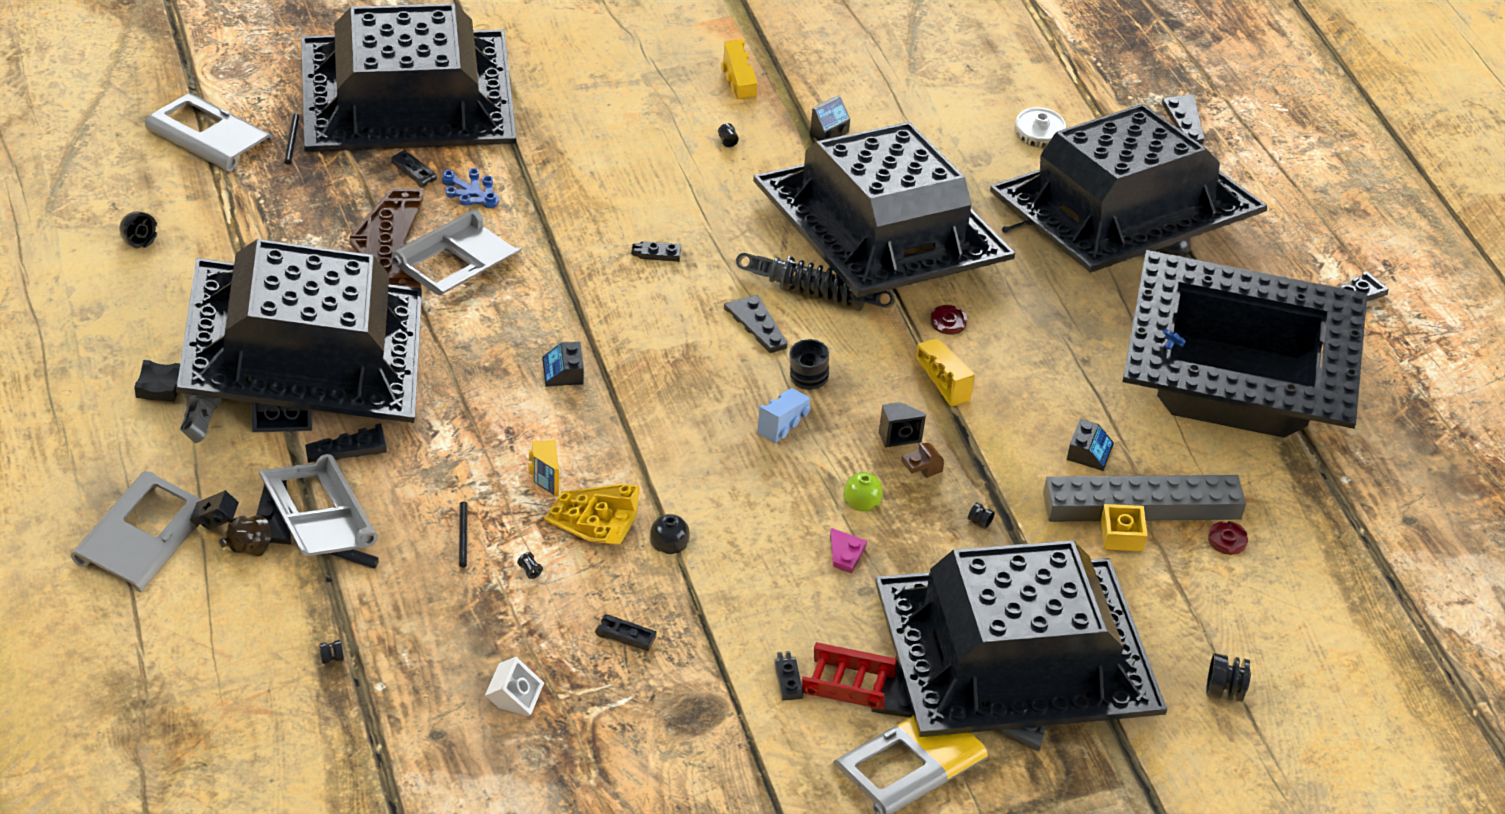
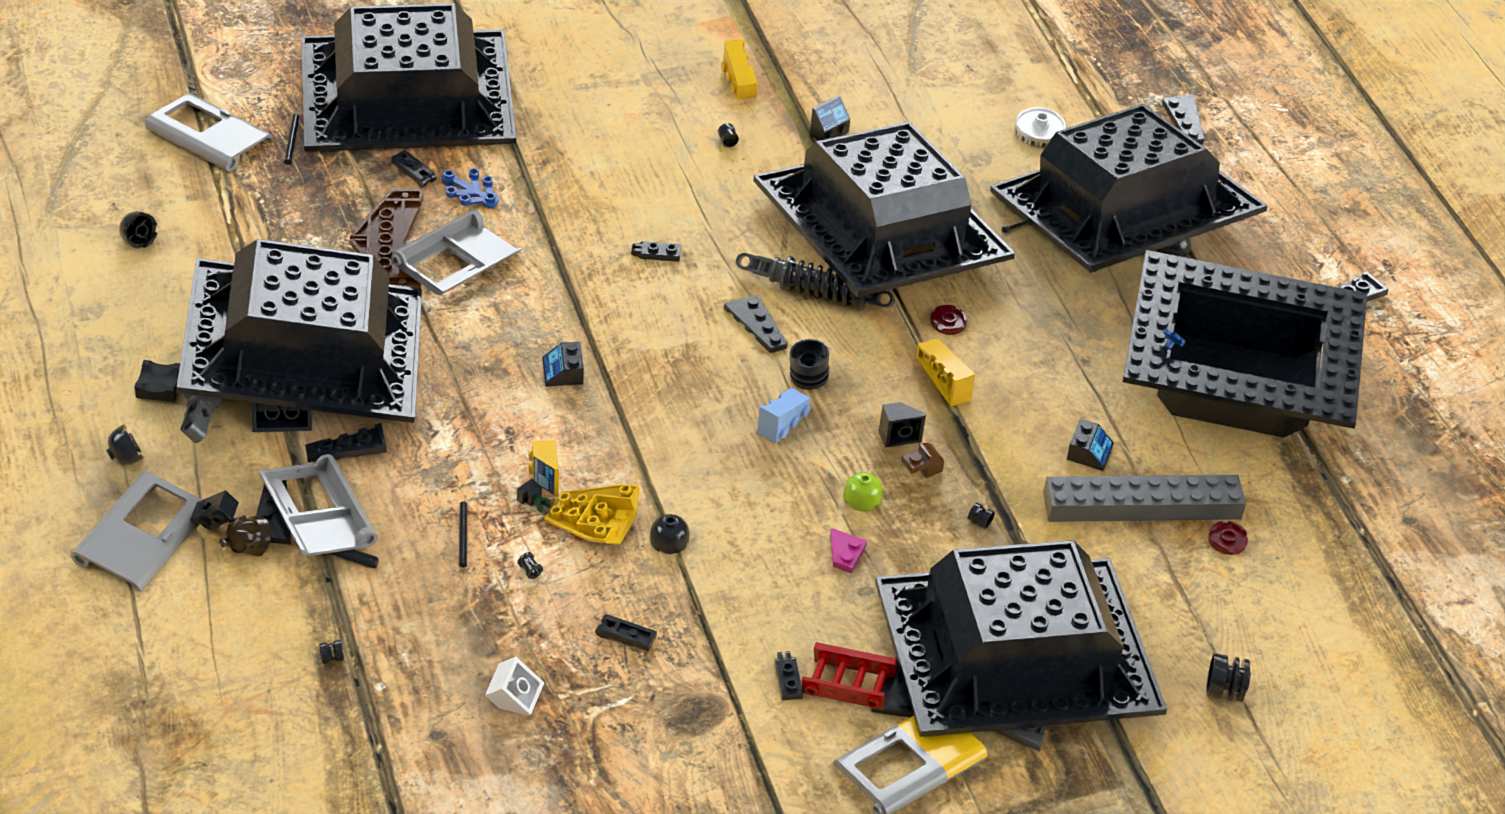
yellow brick [1101,504,1147,551] -> none
none -> black cylinder [106,424,144,465]
none -> black piece [516,478,550,513]

